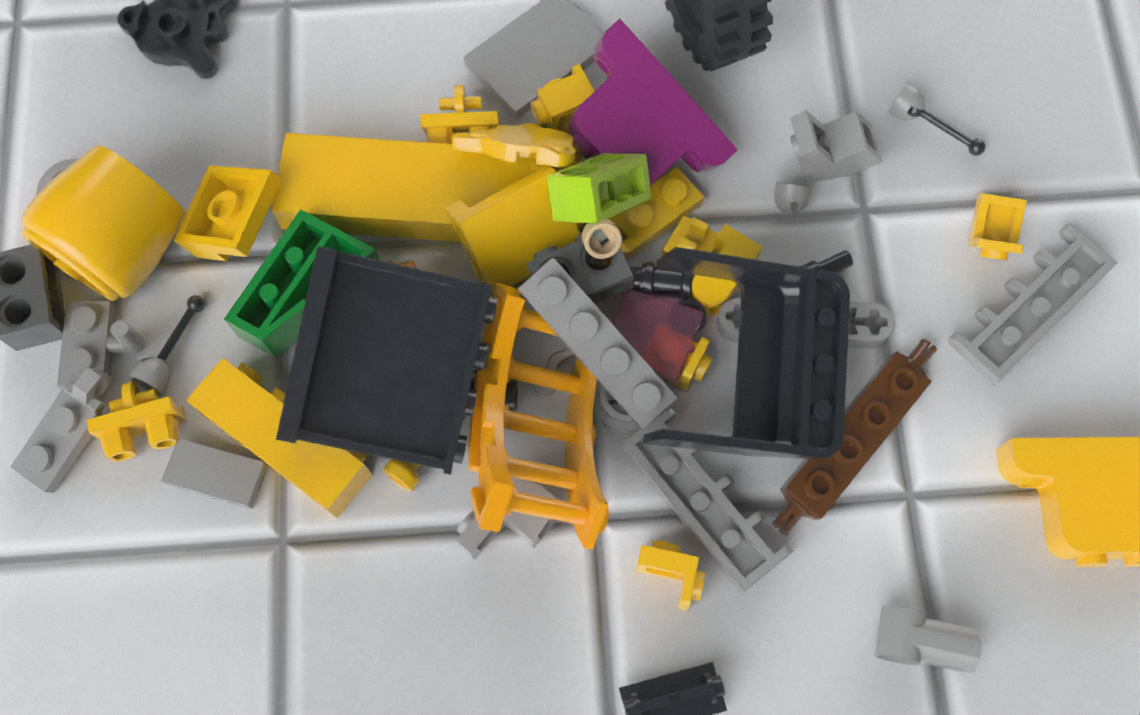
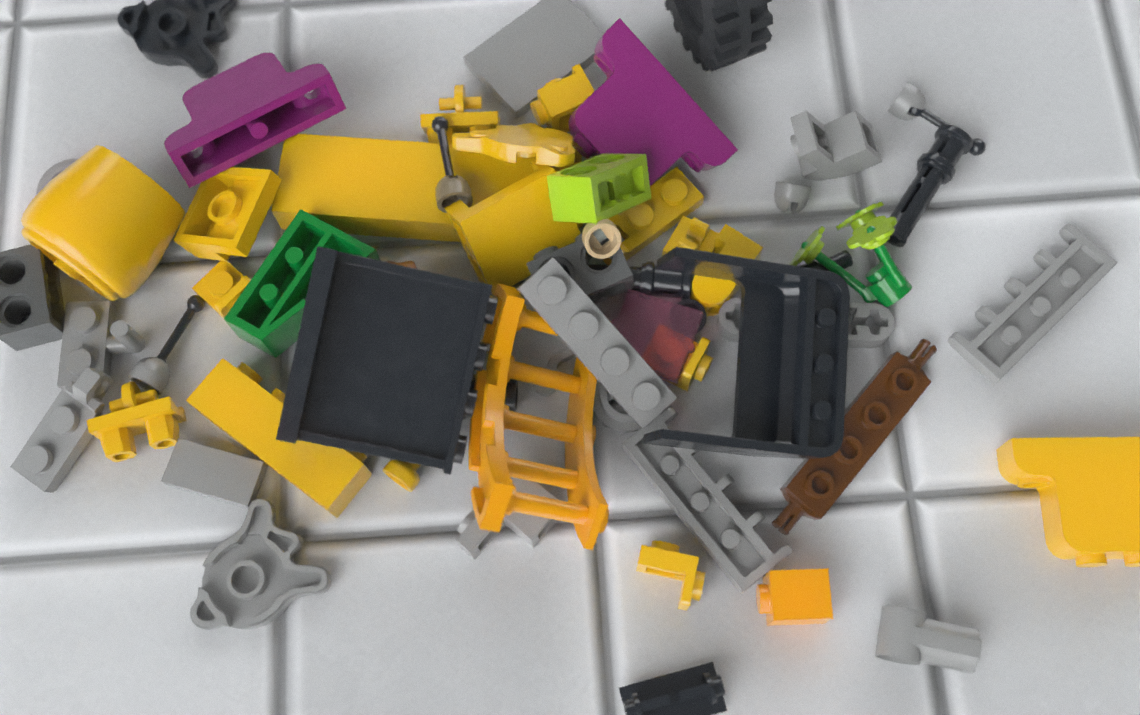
yellow bracket [968,193,1027,261] -> none
none -> magenta brick [164,52,346,188]
none -> light grey tile [190,498,331,630]
none -> yellow bracket [192,261,251,319]
none -> hinge [431,116,473,213]
none -> light orange brick [756,568,833,626]
none -> plant [789,201,912,307]
none -> black pin [887,124,973,247]

